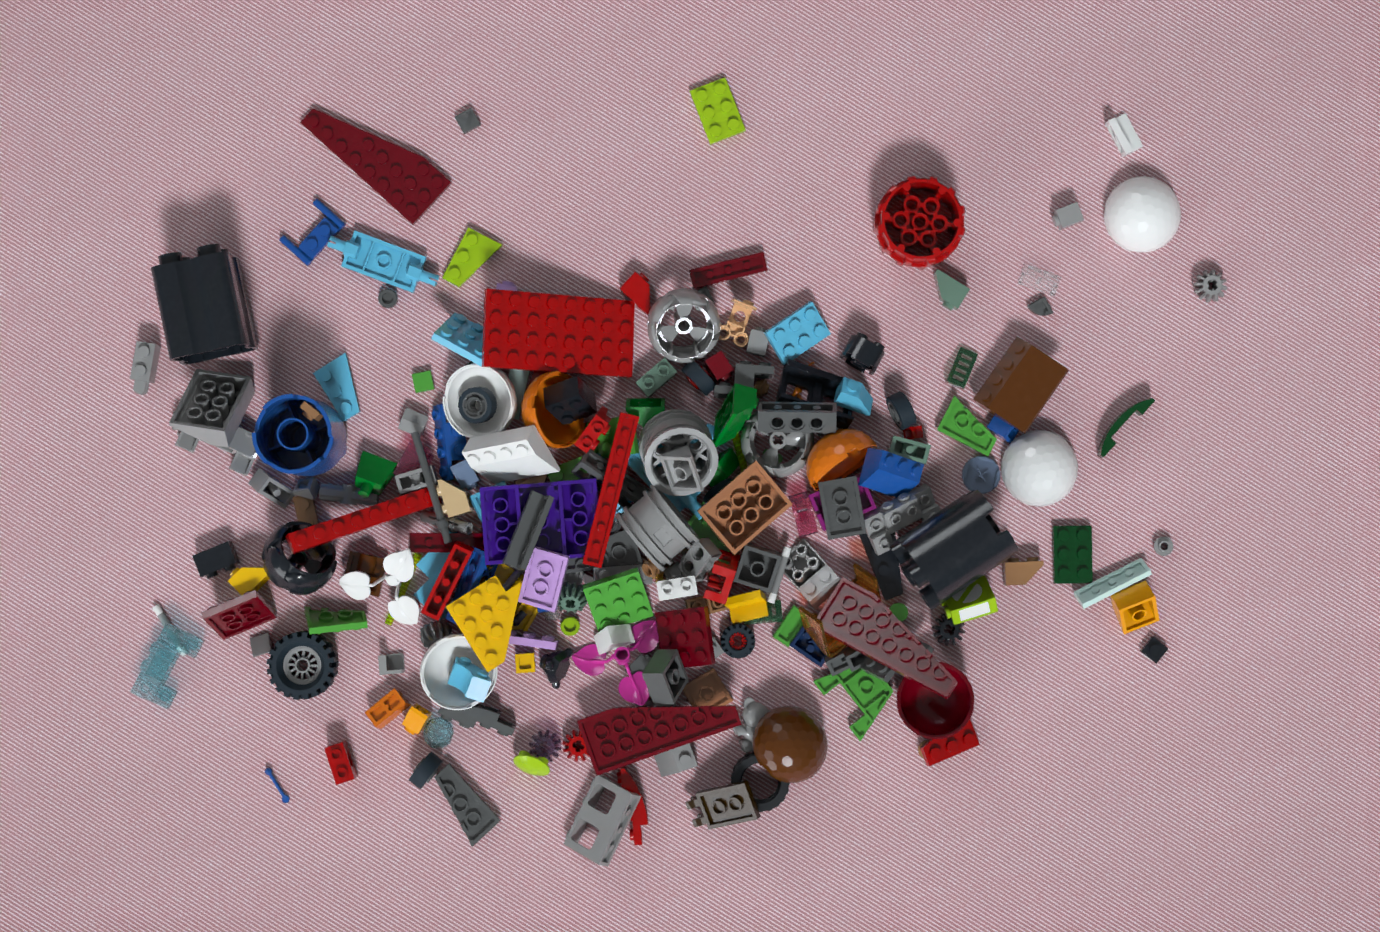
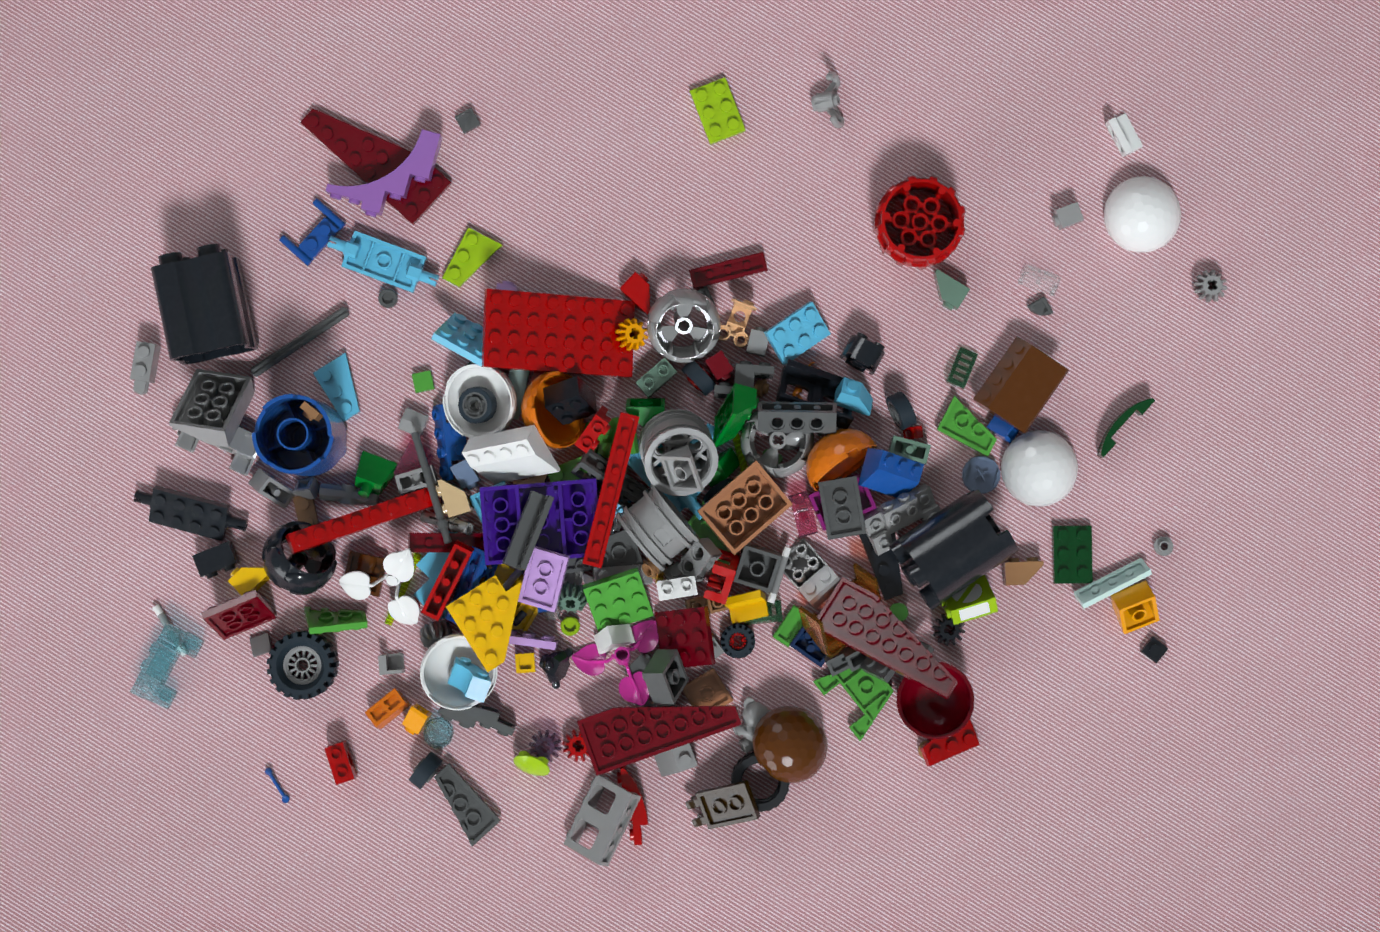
none -> black plate [134,485,248,541]
none -> dark grey axle [250,307,350,377]
none -> medium lavender arch [325,129,443,218]
none -> light orange gear [615,318,648,351]
none -> light grey piece [811,71,844,129]

